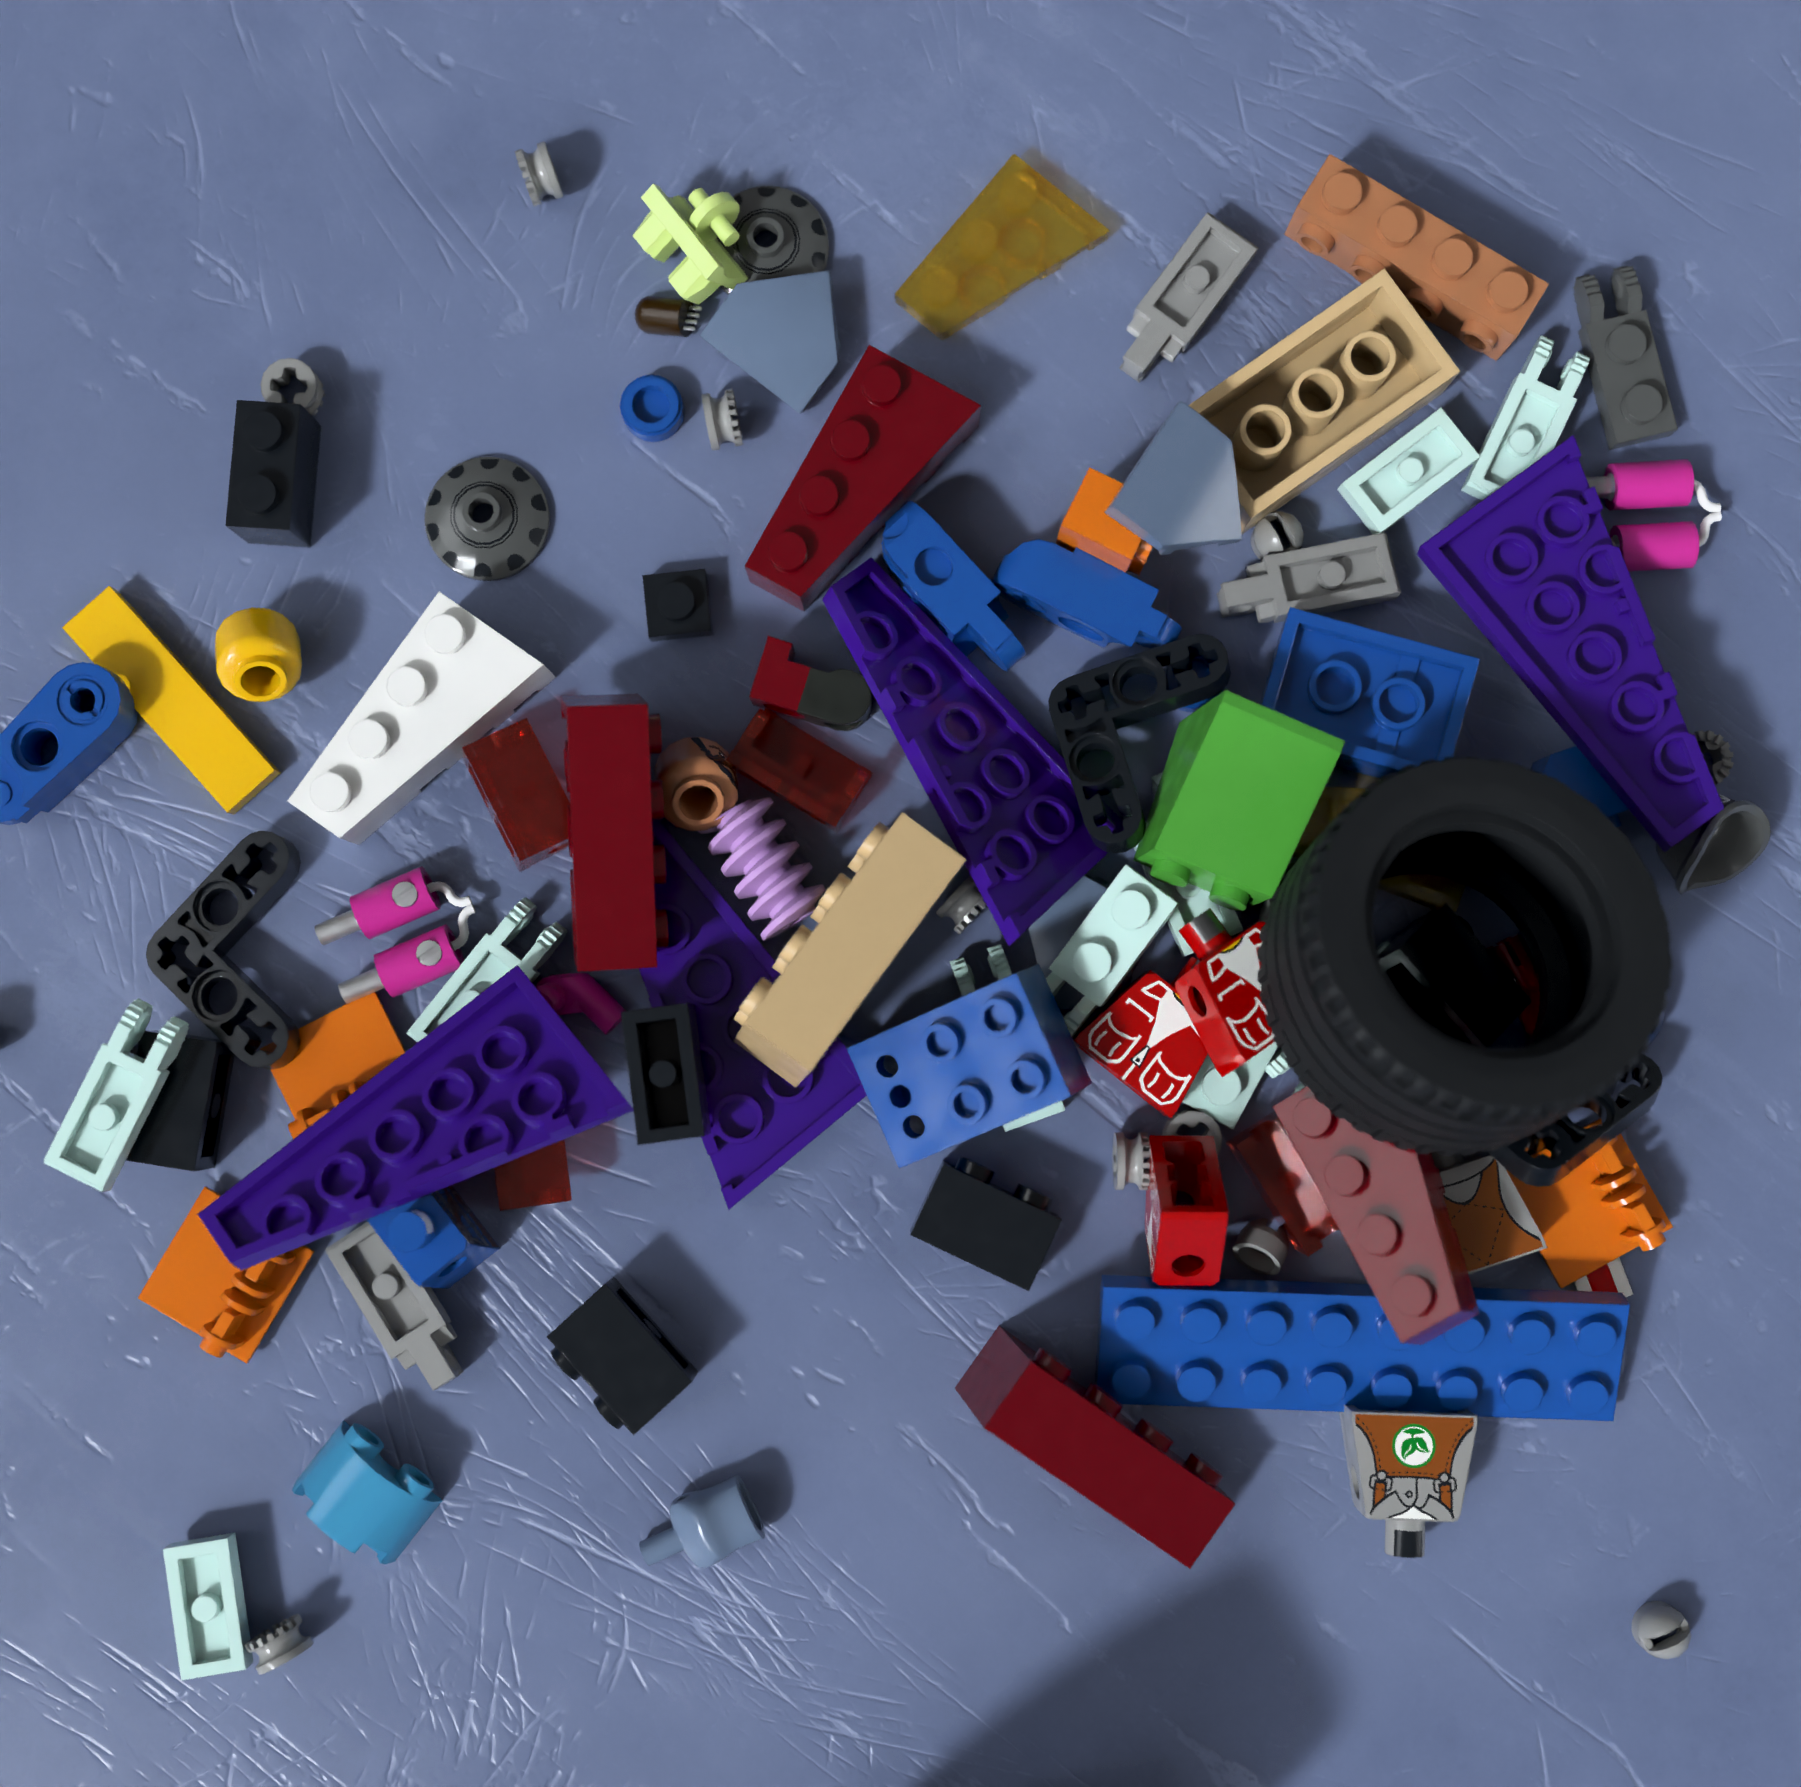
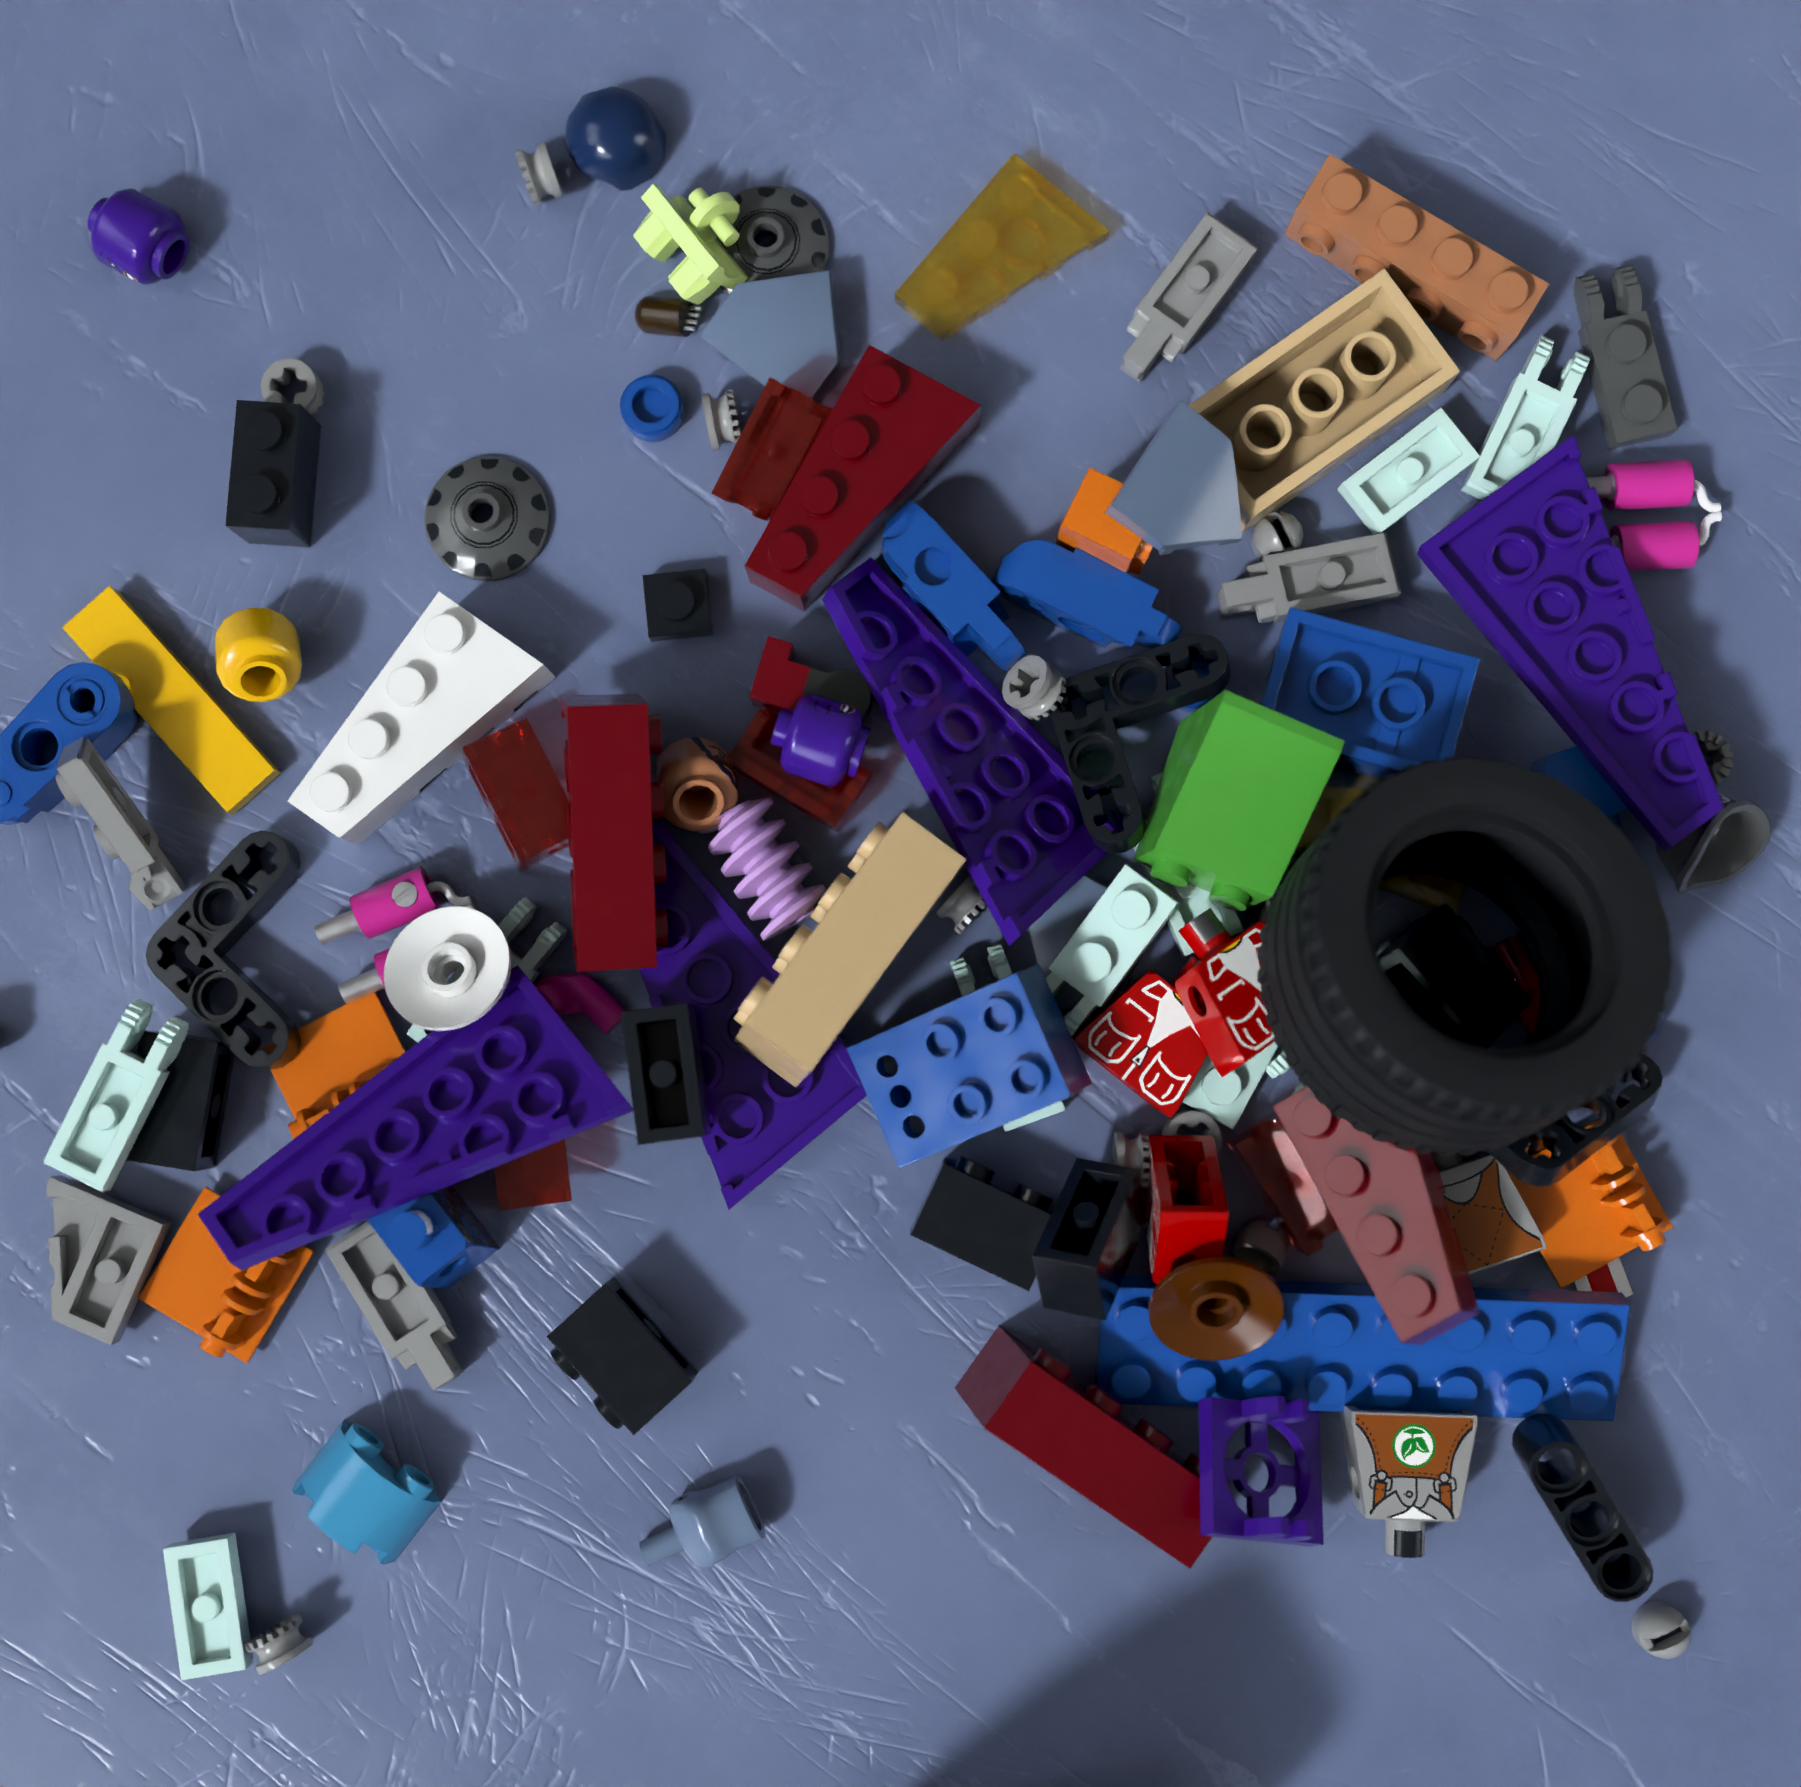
none -> light grey wing [46,1175,172,1345]
none -> light grey hinge [55,737,185,911]
none -> dark purple head [87,188,189,285]
none -> white dish [384,906,512,1031]
none -> dark blue hair [564,86,667,191]
none -> clear red hinge [712,377,833,521]
none -> dark purple head [771,693,871,787]
none -> light grey bush [1002,655,1066,720]
none -> black brick [1032,1158,1147,1321]
none -> reddish brown dish [1149,1257,1284,1361]
none -> dark purple piece [1199,1396,1324,1546]
none -> black beam [1512,1413,1654,1602]

